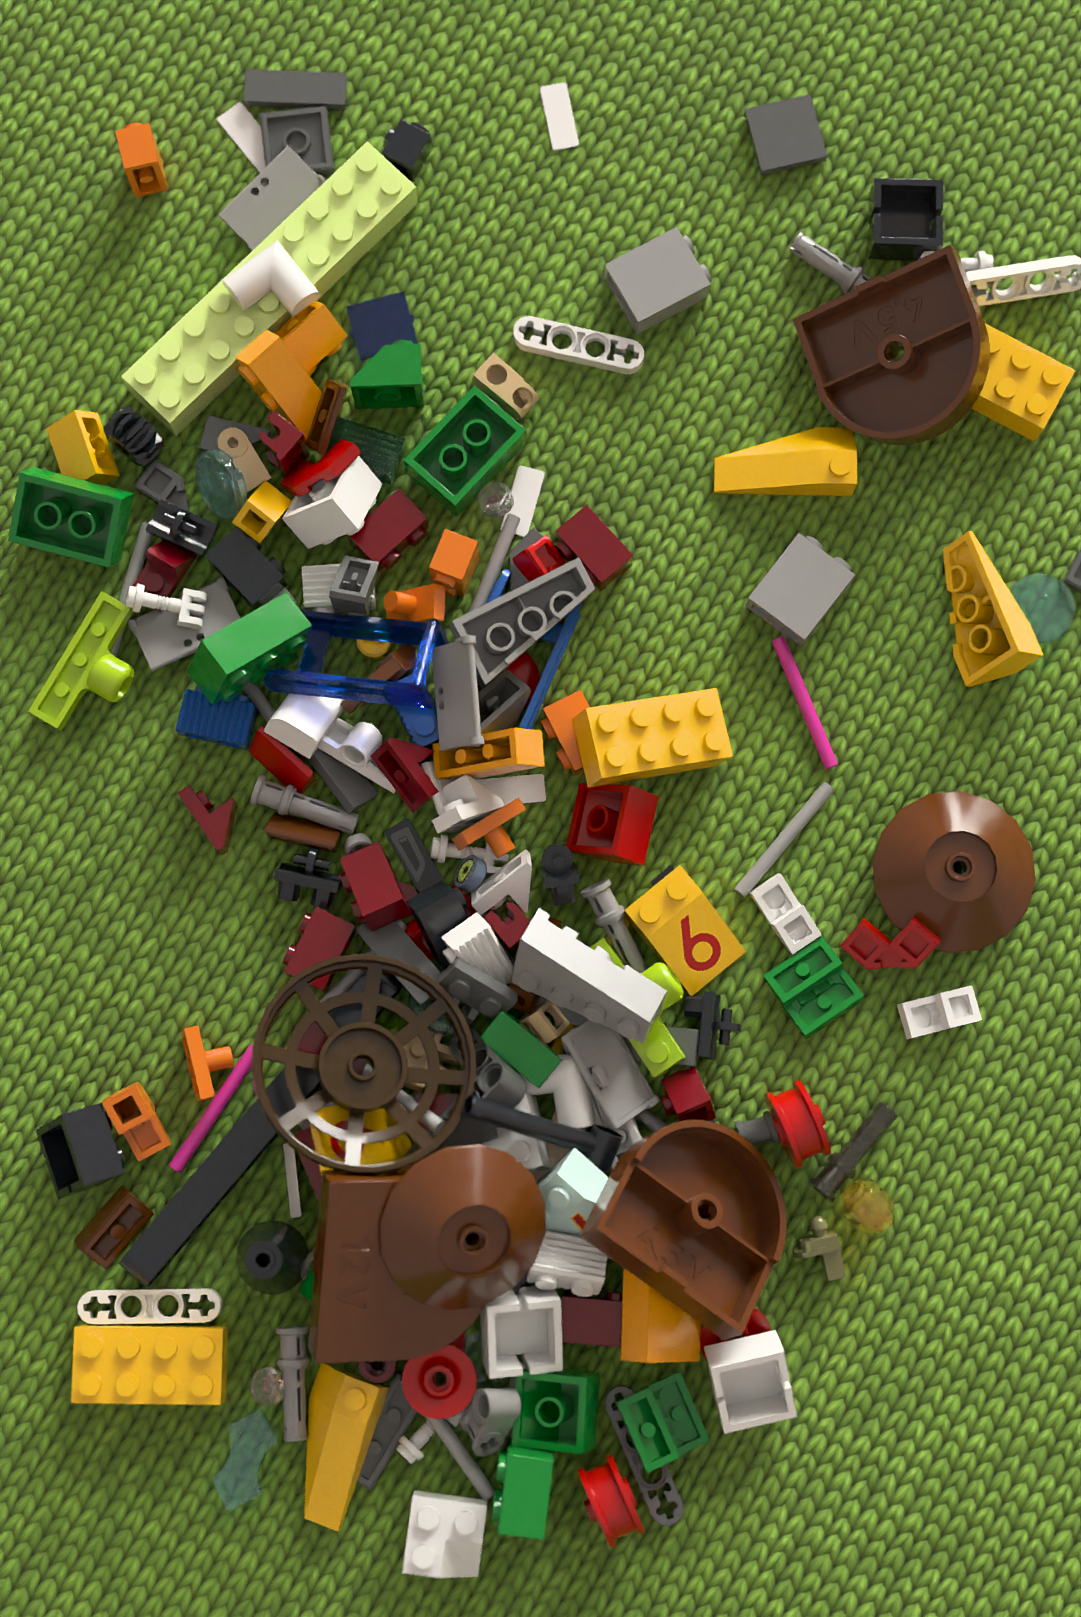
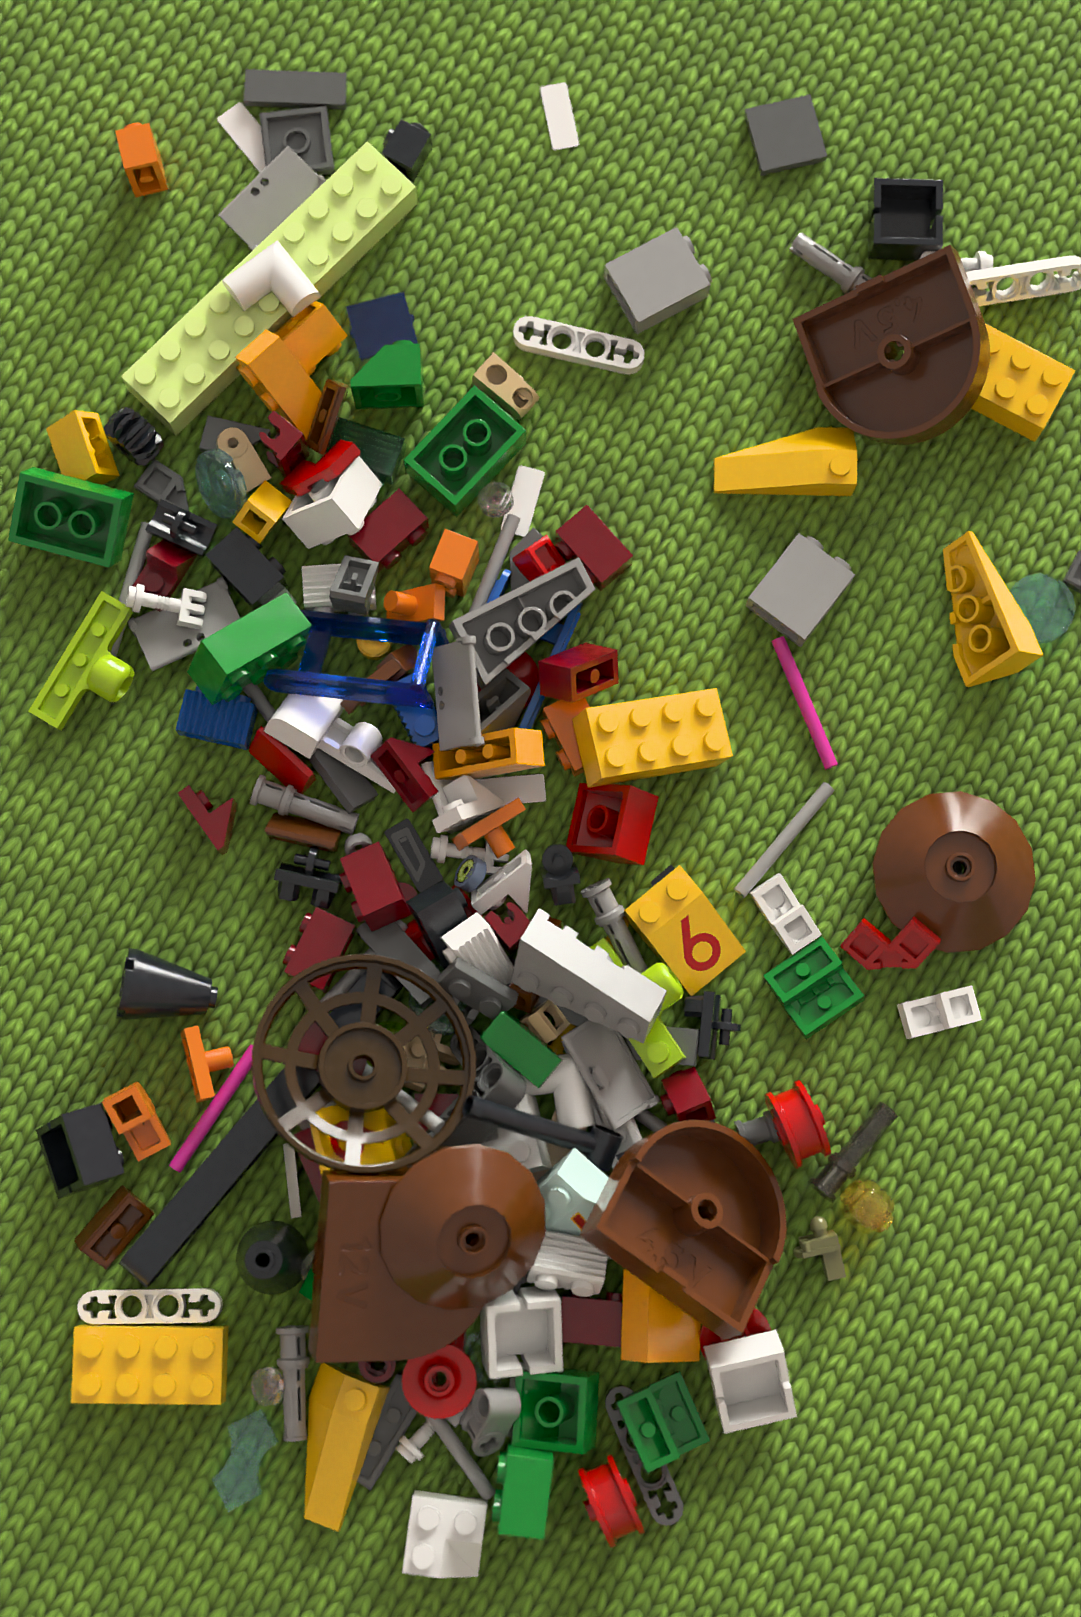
none -> black cone [116,948,218,1020]
none -> dark red brick [538,643,619,703]

